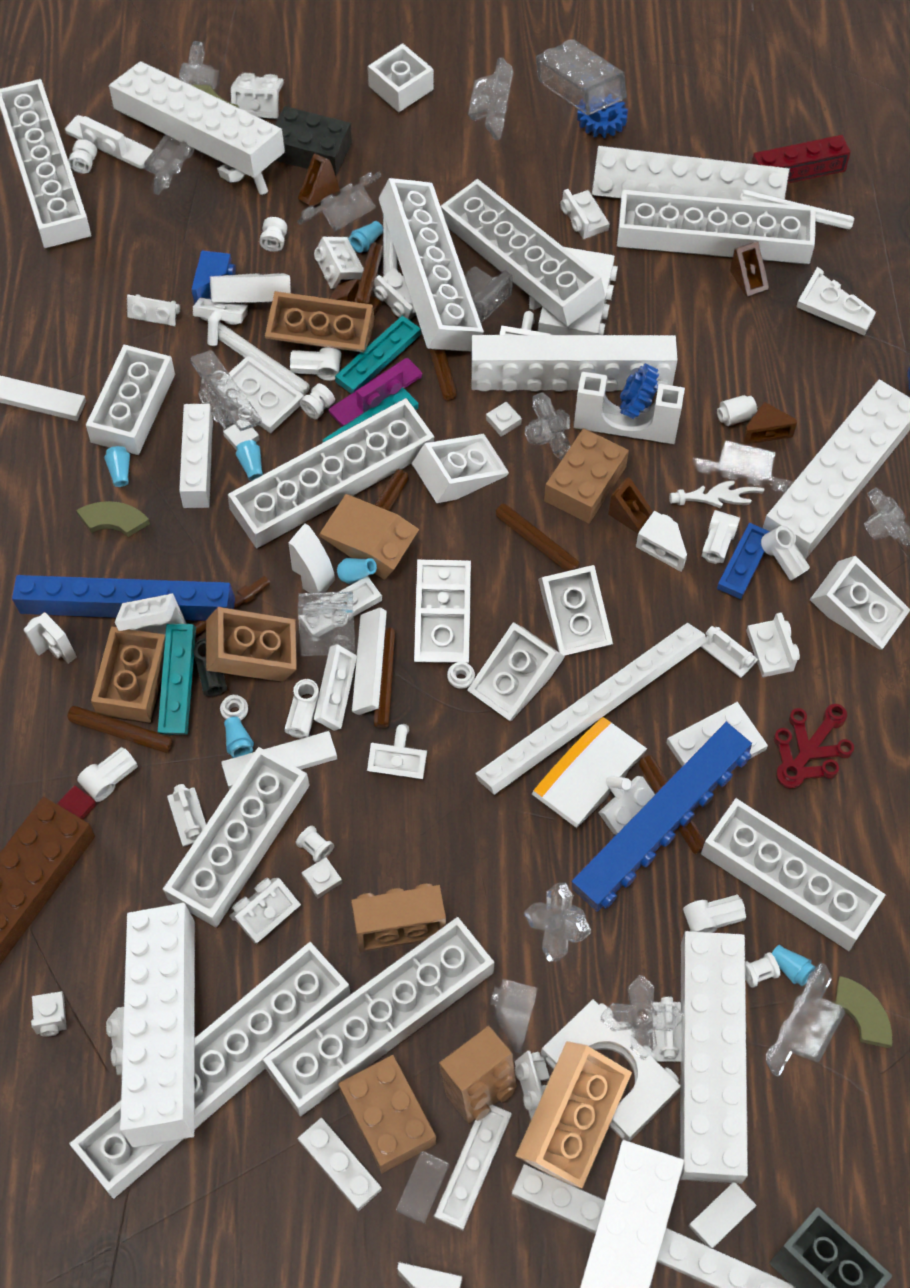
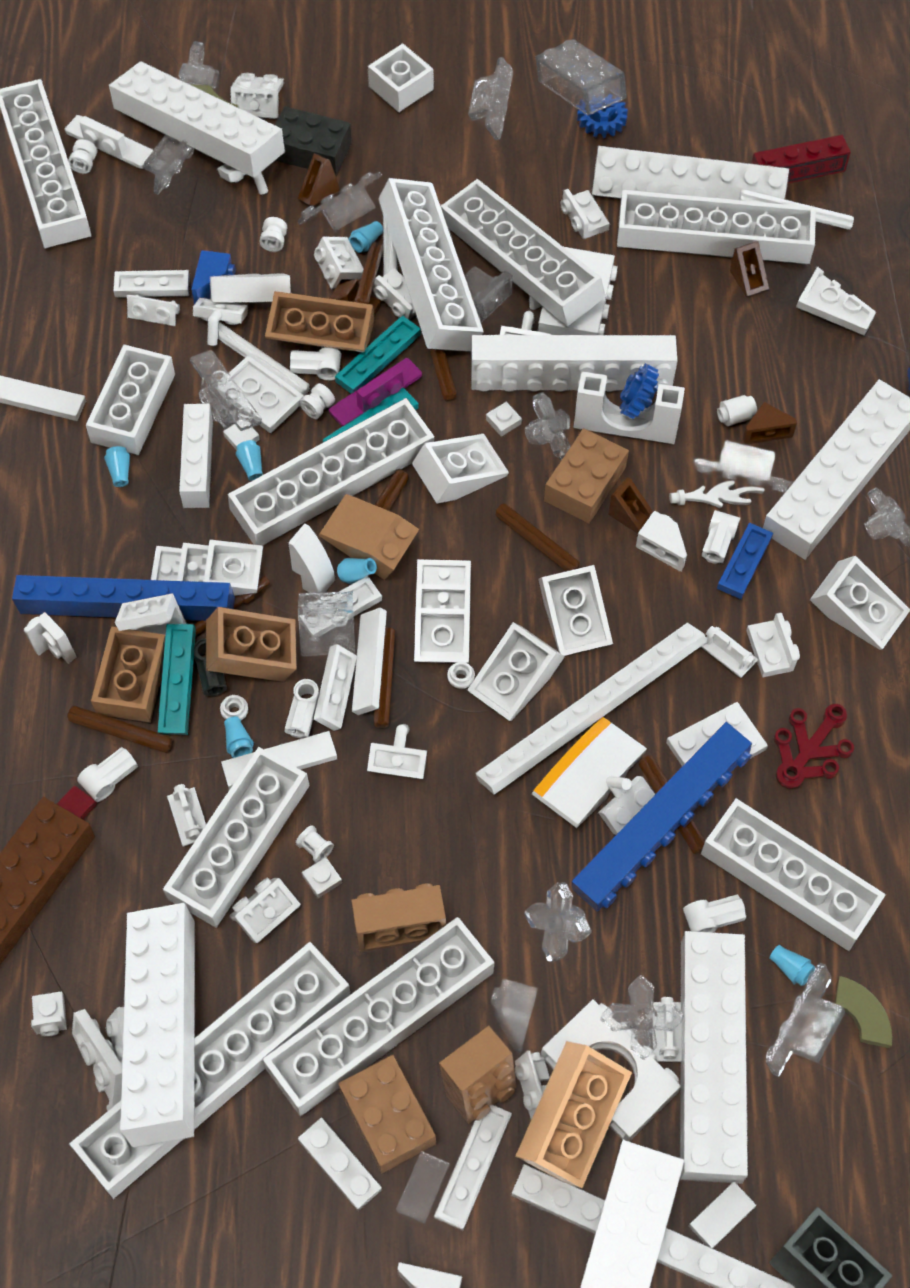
olive tile [76,501,150,537] -> none
white bush [745,952,780,988] -> none
white piece [761,525,810,580] -> none
none -> white wing [72,1009,123,1111]
none -> white plate [114,270,190,297]
none -> white slope [151,540,263,596]

